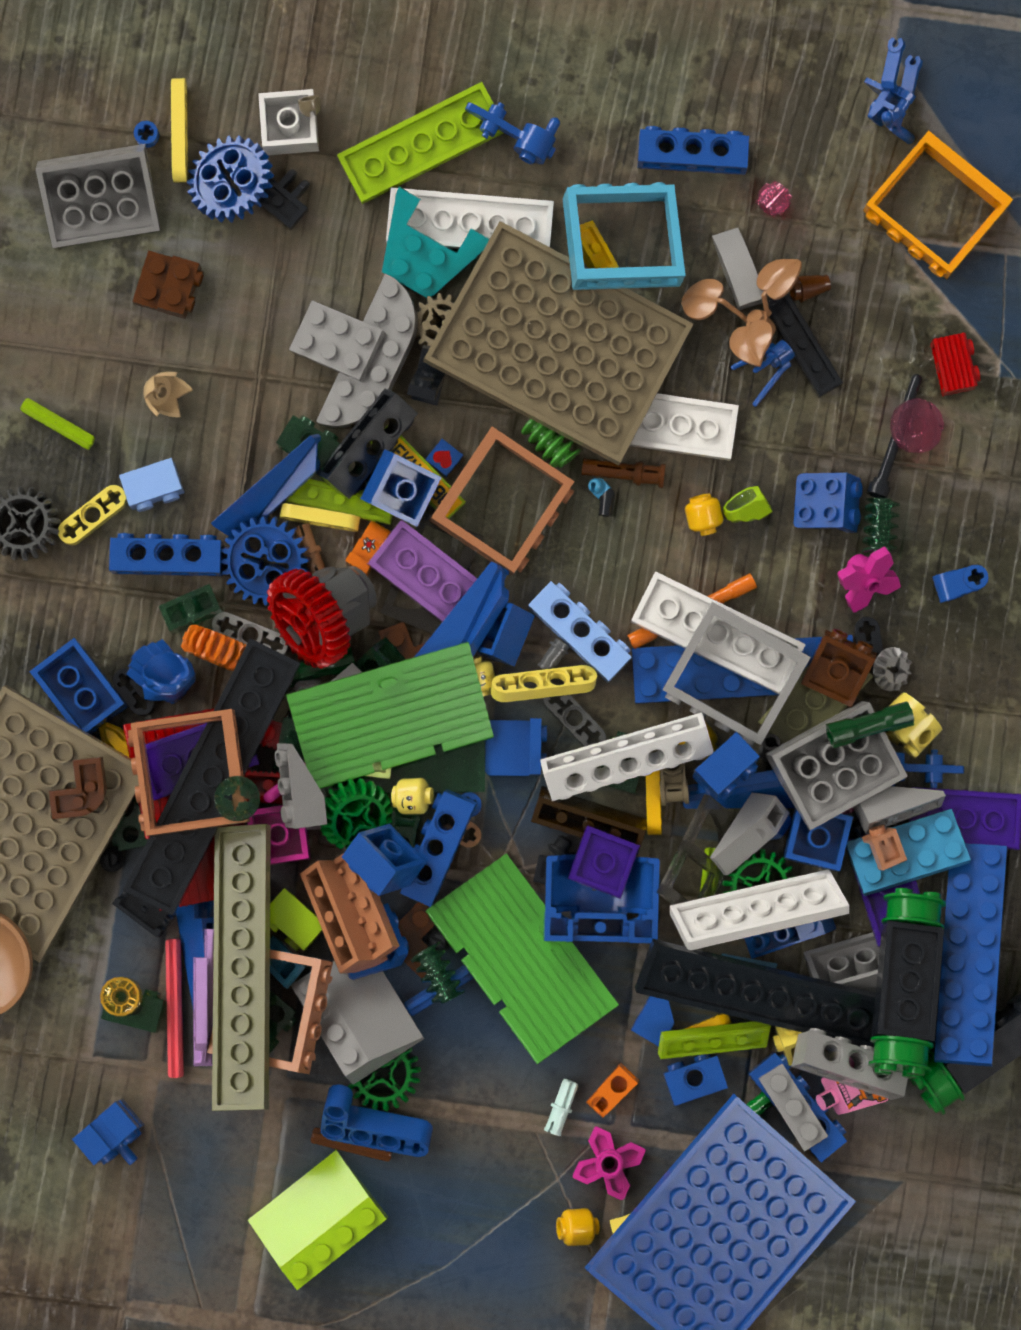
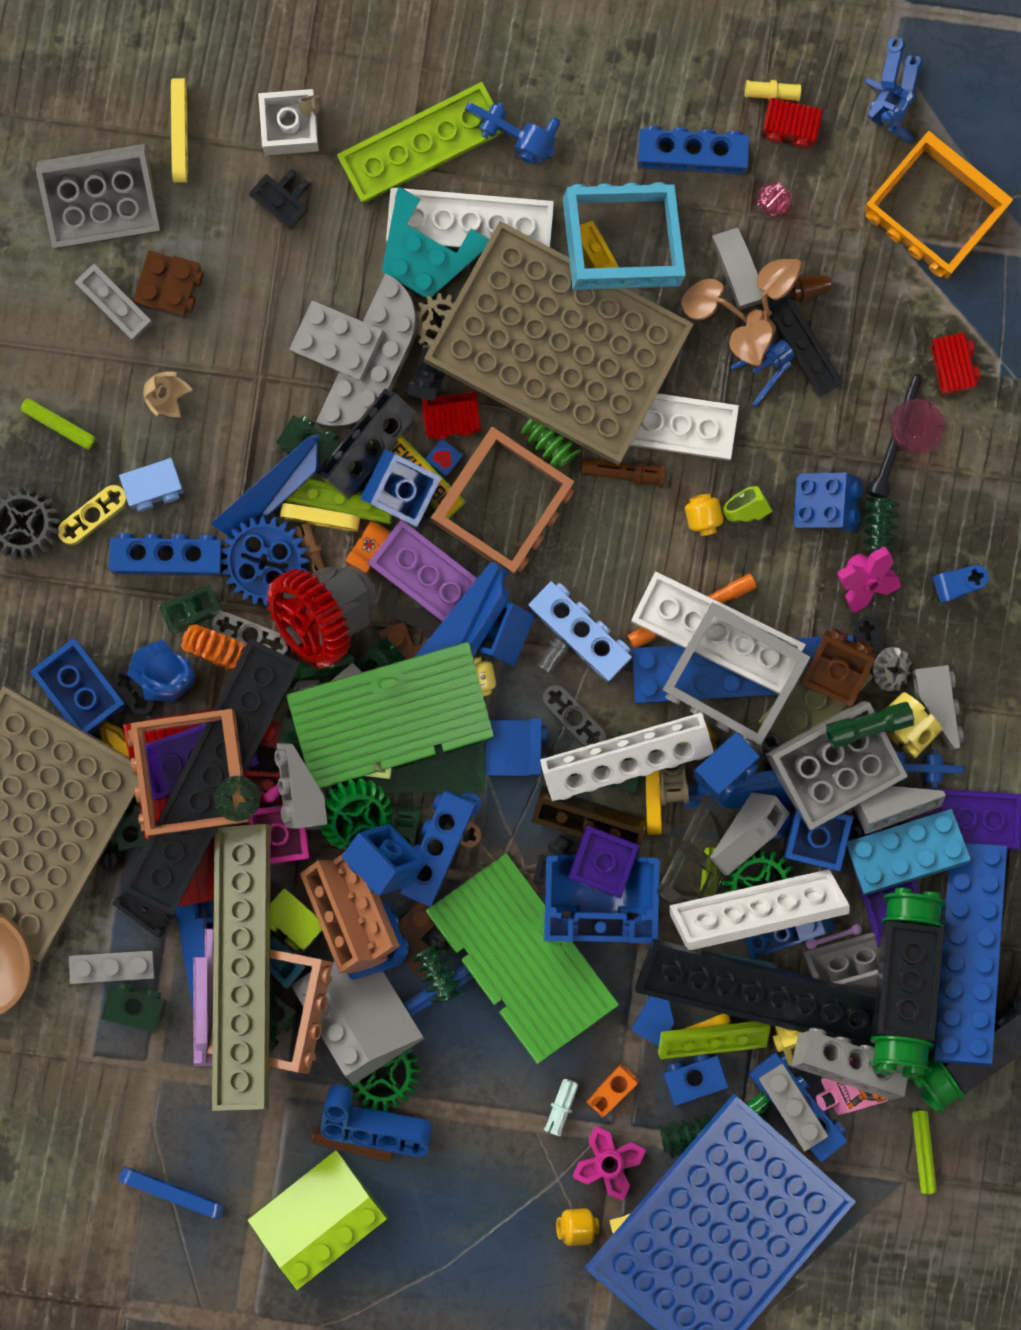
reddish brown plate [49,756,107,819] -> none
blue brick [72,1099,144,1165] -> none
wheel [100,977,142,1016] -> none
blue bush [134,121,159,148] -> none
coral axle [165,939,184,1078] -> none
blue gear [187,135,274,222] -> none
light yellow head [391,778,434,815] -> none
light yellow beam [491,665,597,702] -> none
arm [588,478,615,517] -> none
nougat bracket [862,825,907,871] -> none
none -> light grey plate [69,951,155,984]
none -> light grey plate [75,264,152,341]
none -> blue beam [118,1166,225,1219]
none -> red brick [422,392,481,440]
none -> clear green piece [658,1114,714,1159]
none -> light yellow pin [745,80,801,102]
none -> red brick [762,98,823,149]
none -> lavender hinge [806,924,862,949]
none -> light grey slope [912,665,963,750]
none -> lime axle [912,1110,937,1194]

